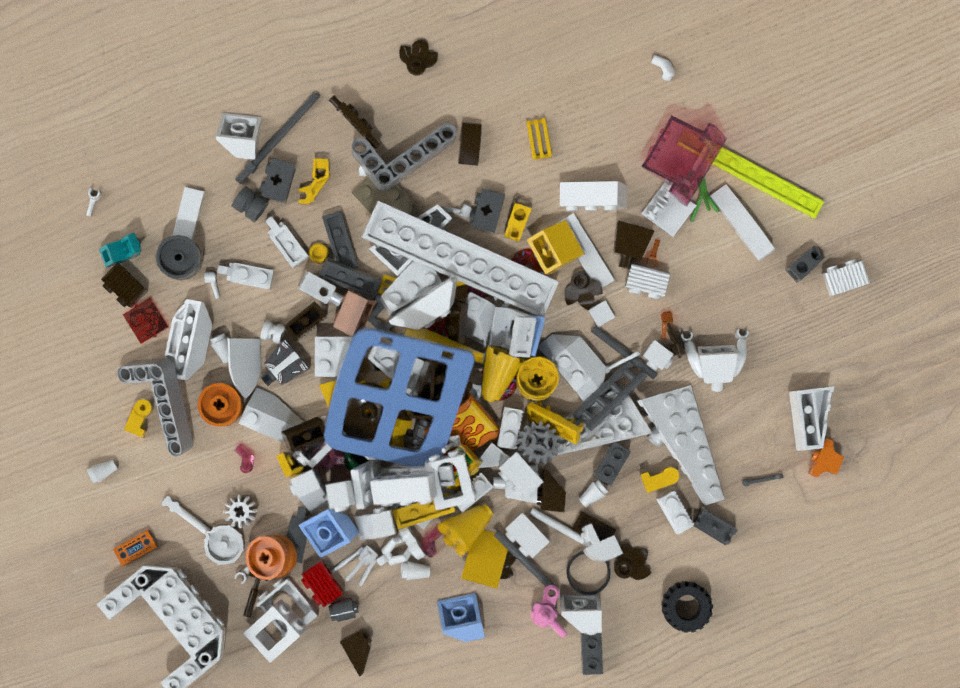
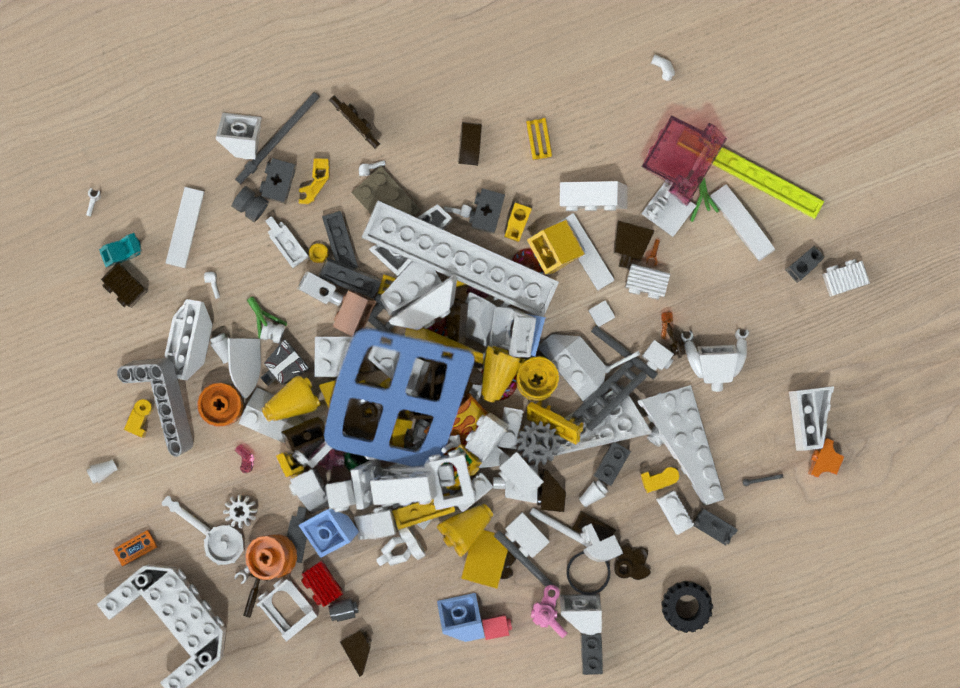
clear red piece [123,298,169,344] -> none
dark grey wheel [156,235,203,281] -> none
white hinge [217,263,274,290] -> none
white panel [243,599,308,663] -> none
dark brown brick [284,301,327,341] -> none
white plant [330,545,379,586] -> none
light grey beam [351,123,457,191] -> none
dark brown plate [399,39,438,76] -> none
white cone [401,561,430,581] -> none
clear pink arm [423,527,442,557] -> none
dark brown plate [565,272,603,310] -> none
none -> bright green plant [247,297,287,339]
none -> yellow cone [261,375,320,422]
none -> white brick [465,412,510,461]
none -> coral brick [482,614,512,640]

